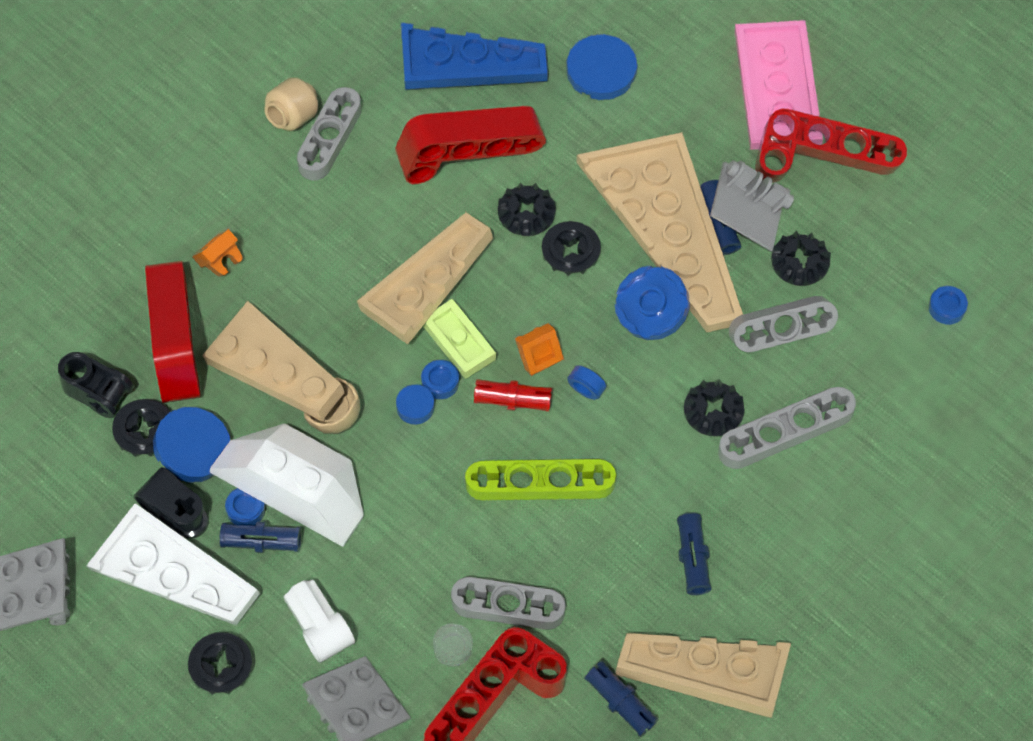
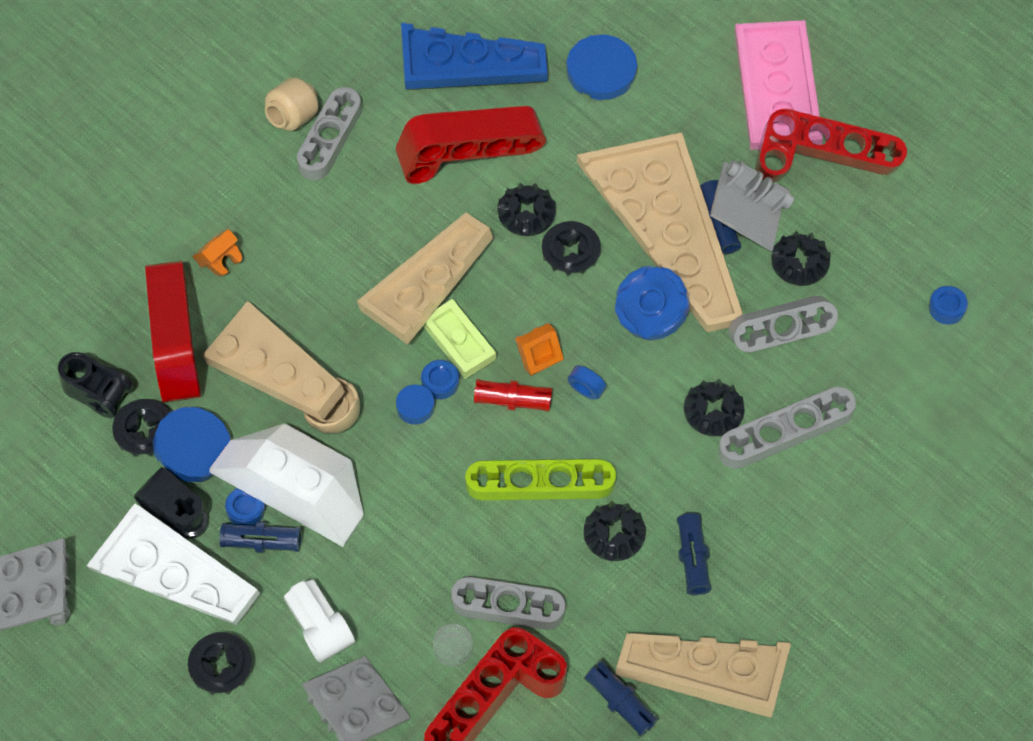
none -> black gear [583,501,646,561]

